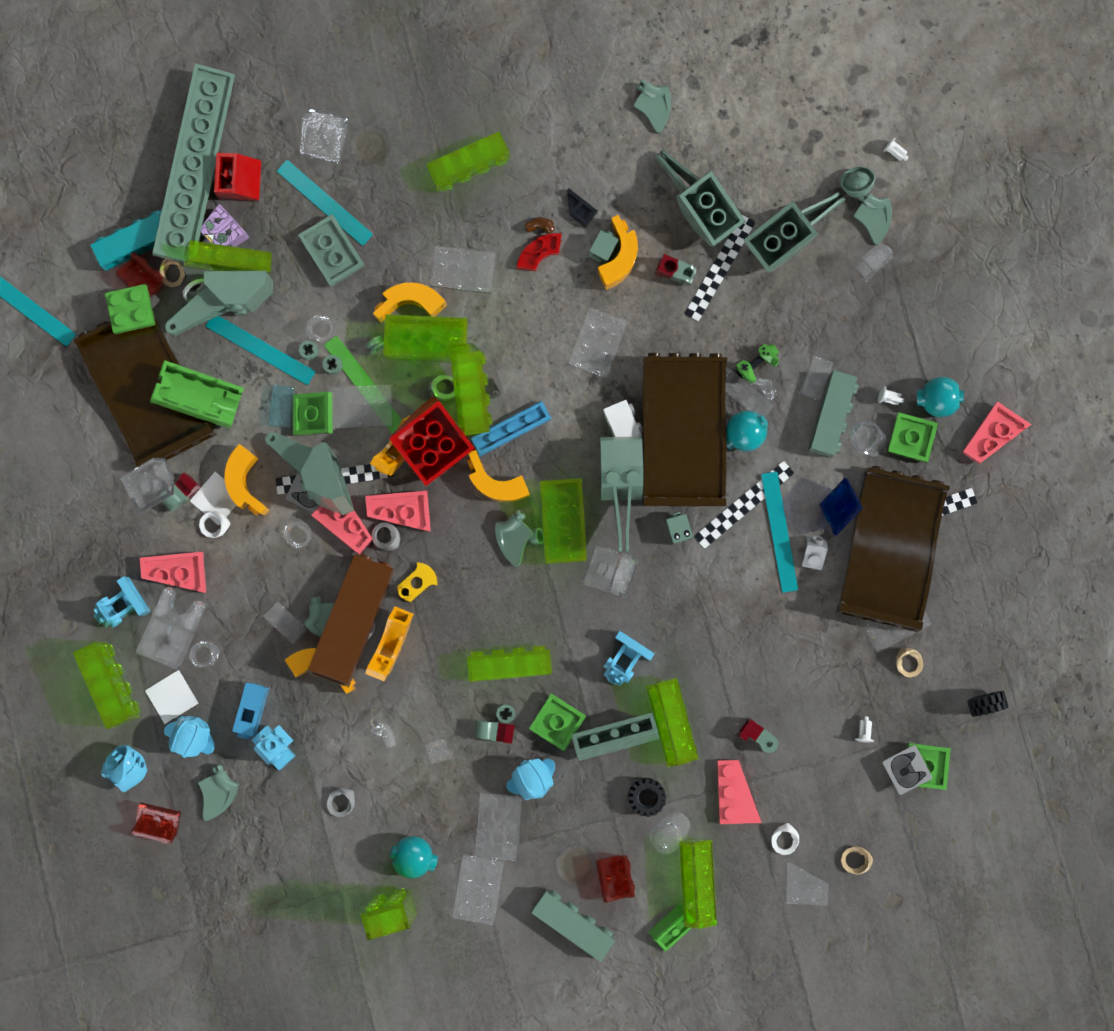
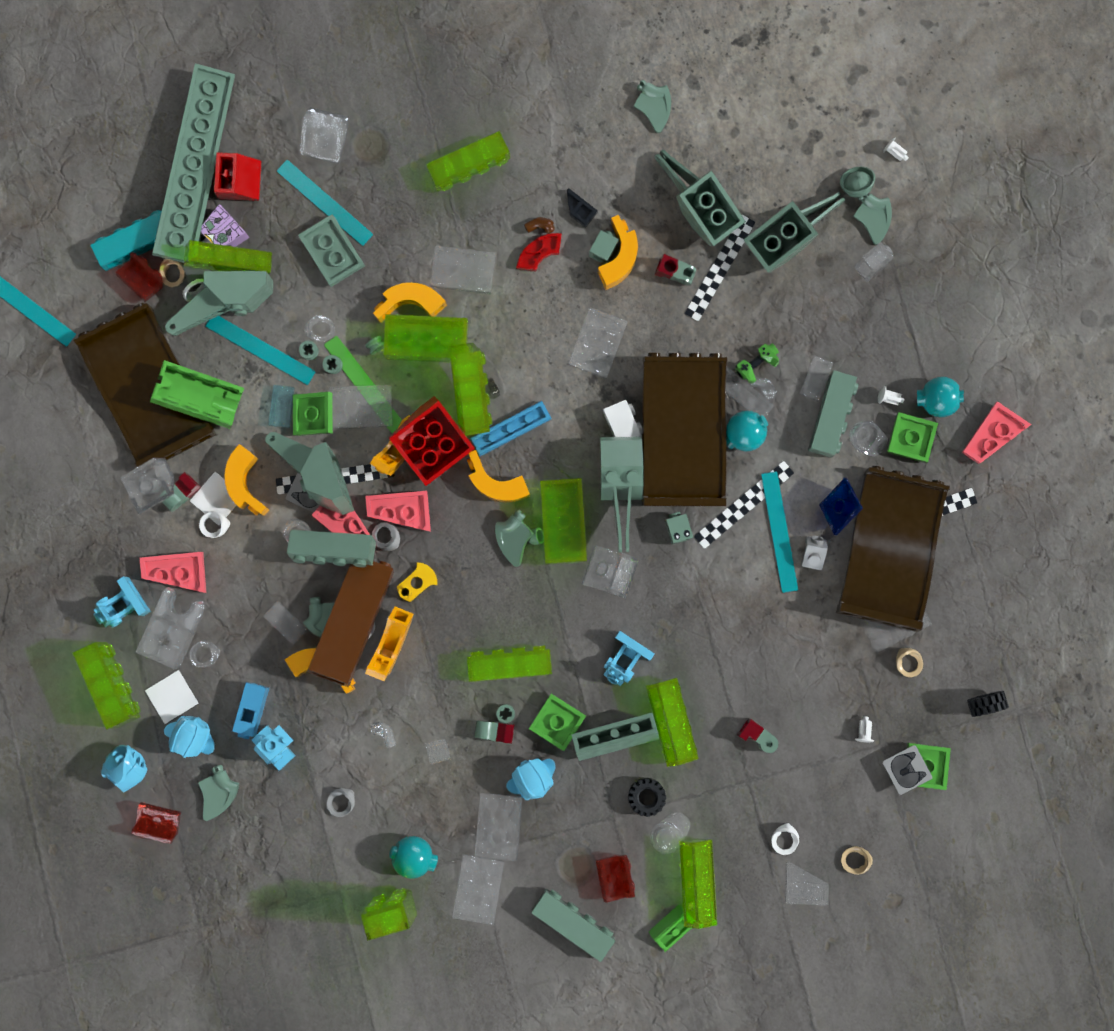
bright green plate [105,284,155,334] -> none
piece [428,375,458,402] -> none
coral wing [717,760,762,824] -> none
none -> sand green brick [287,530,376,567]

